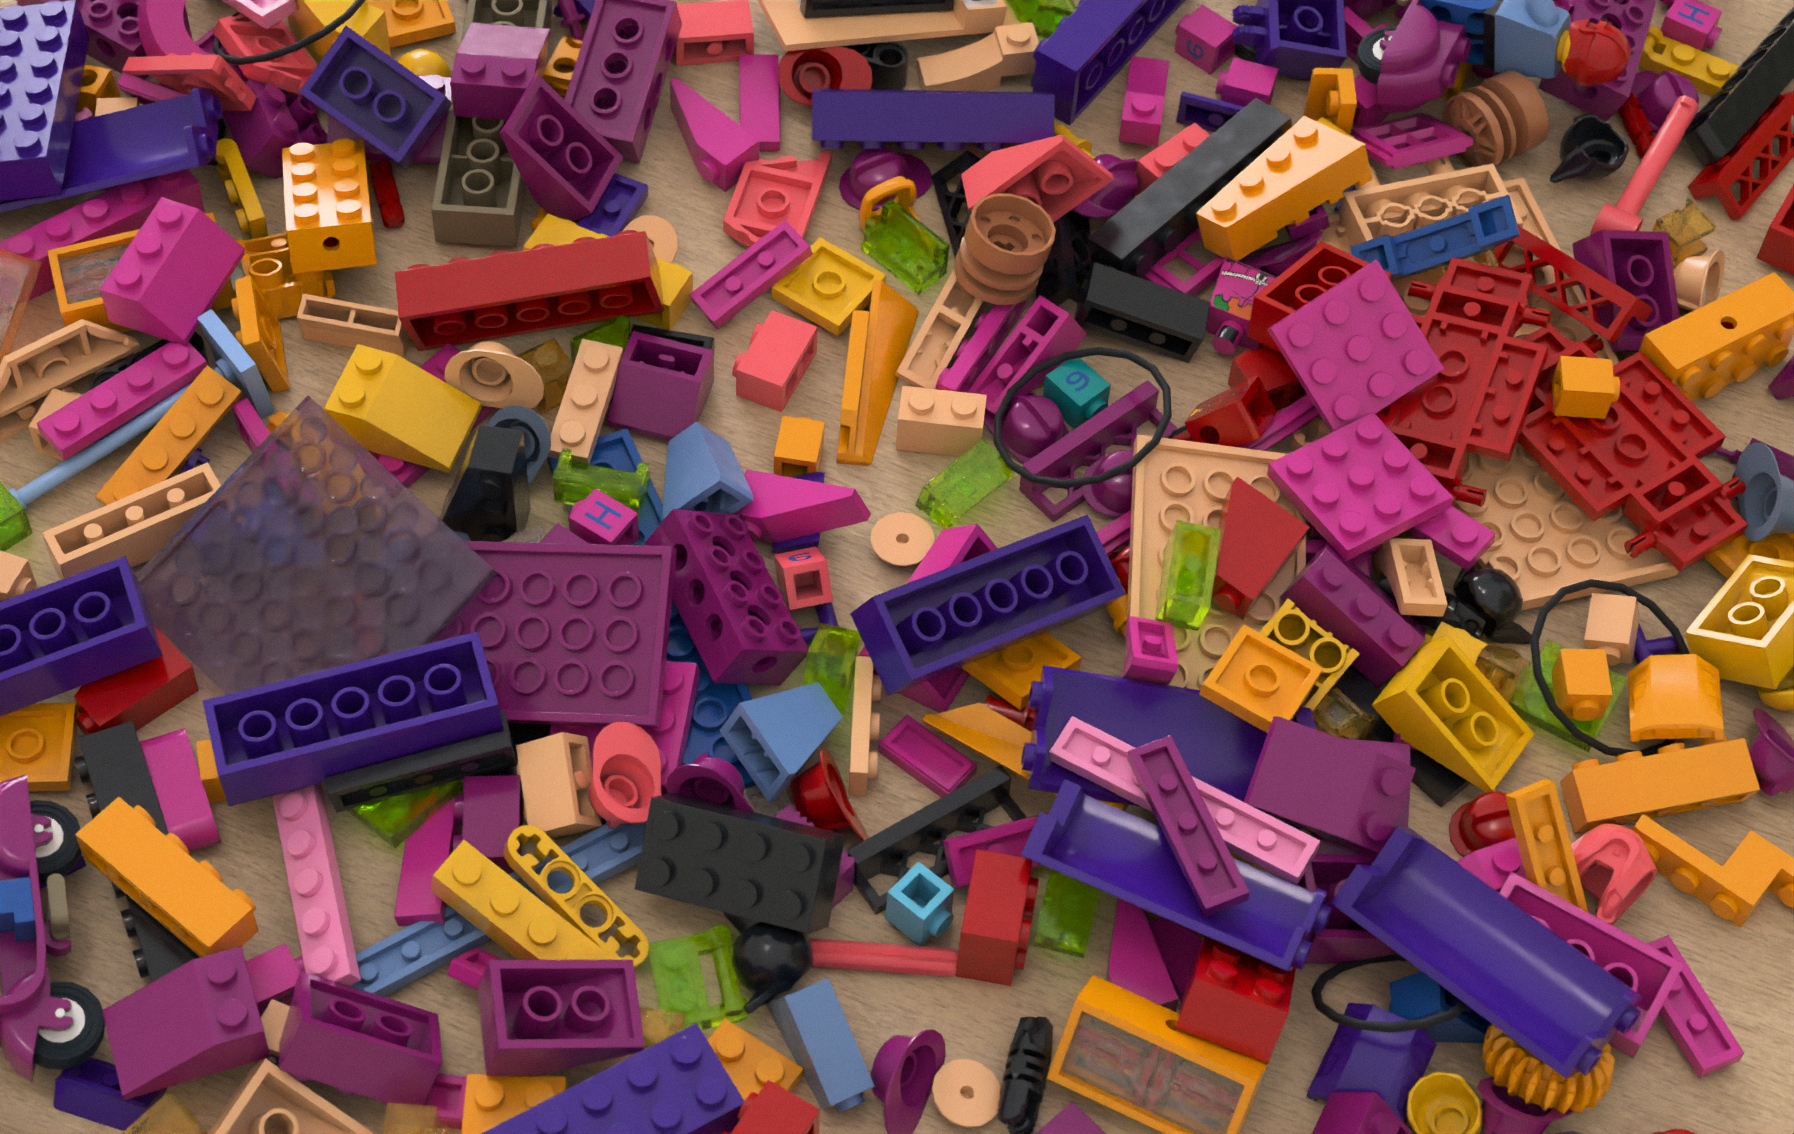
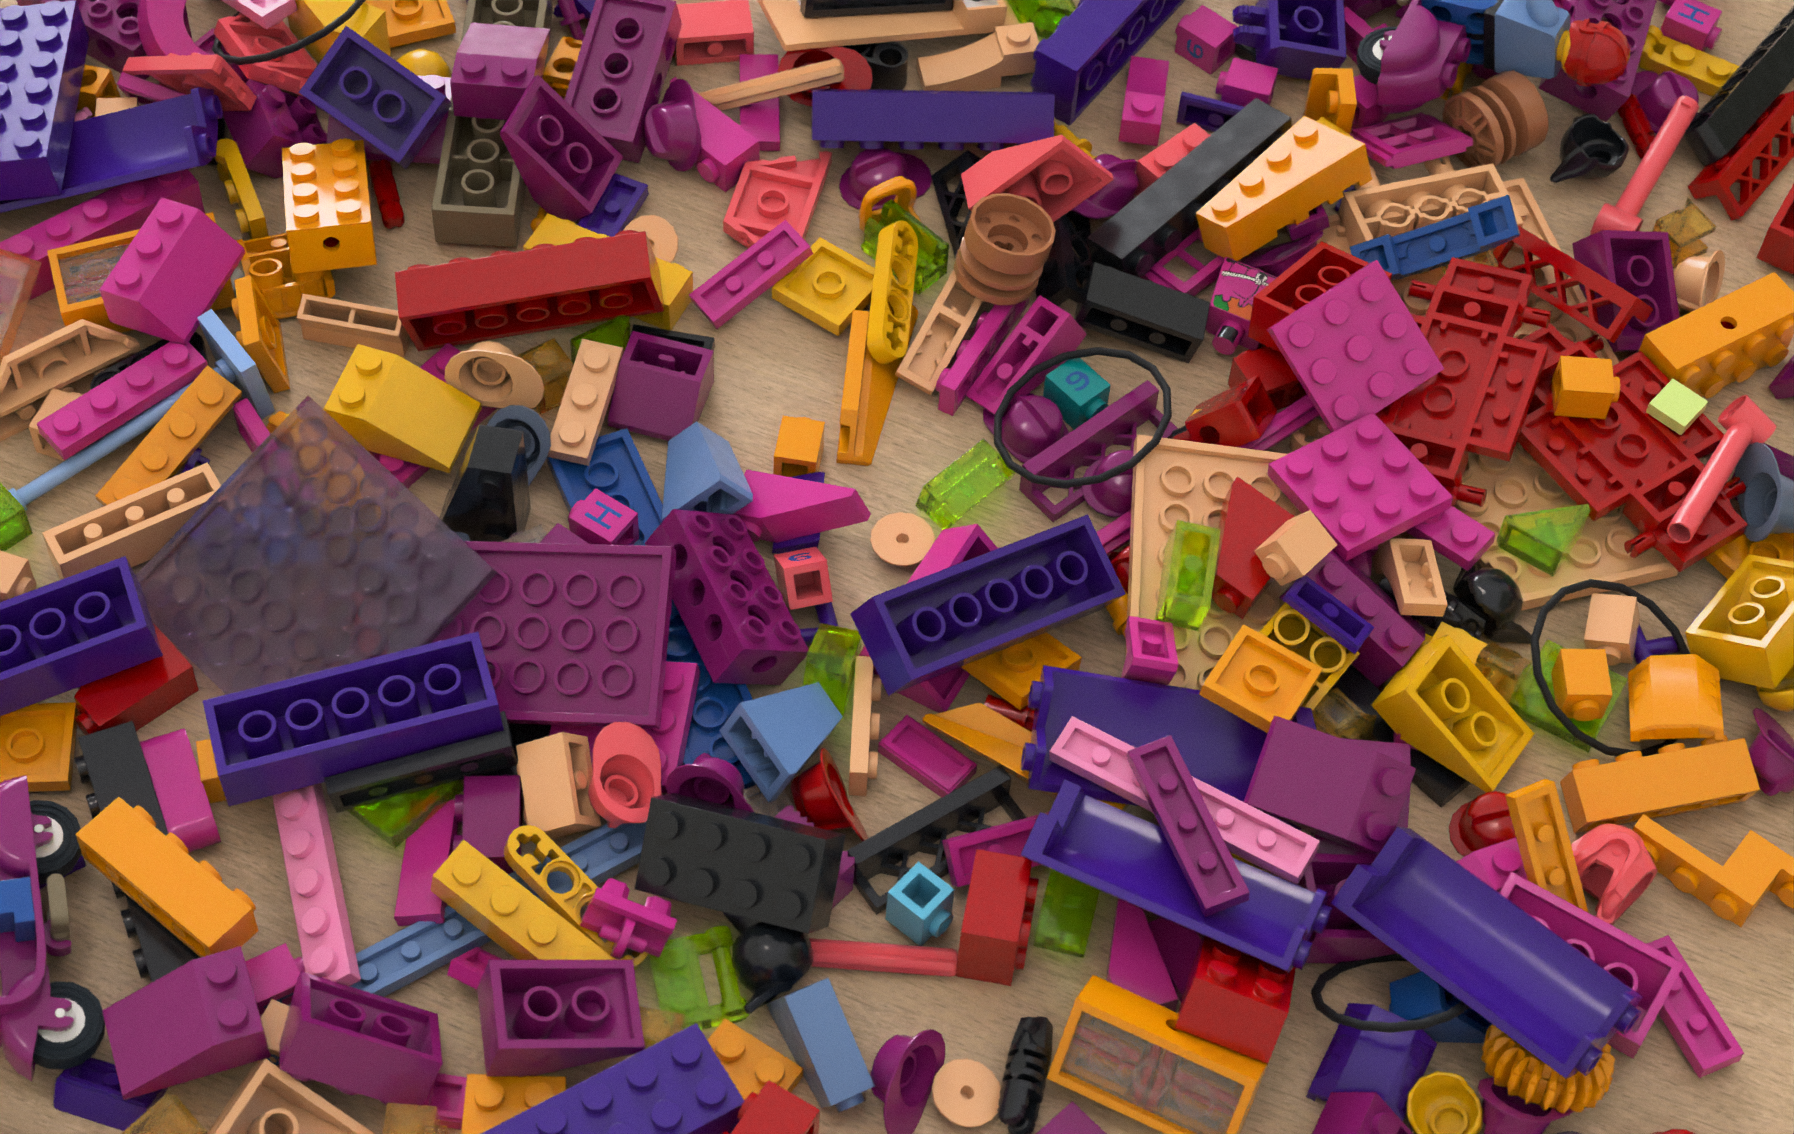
clear neon green hinge [552,448,650,517] -> none
coral brick [732,310,817,412] -> none
light nougat brick [896,386,987,459] -> none
none -> dark pink hips [580,878,677,960]
none -> magenta piece [644,79,701,172]
none -> light nougat axle [698,58,844,111]
none -> yellow beam [867,220,918,364]
none -> light nougat brick [1254,510,1337,586]
none -> dark purple slope [1282,575,1375,654]
none -> clear neon green slope [1496,504,1591,576]
none -> yellowish green tile [1646,378,1708,435]
none -> coral piece [1667,395,1776,543]

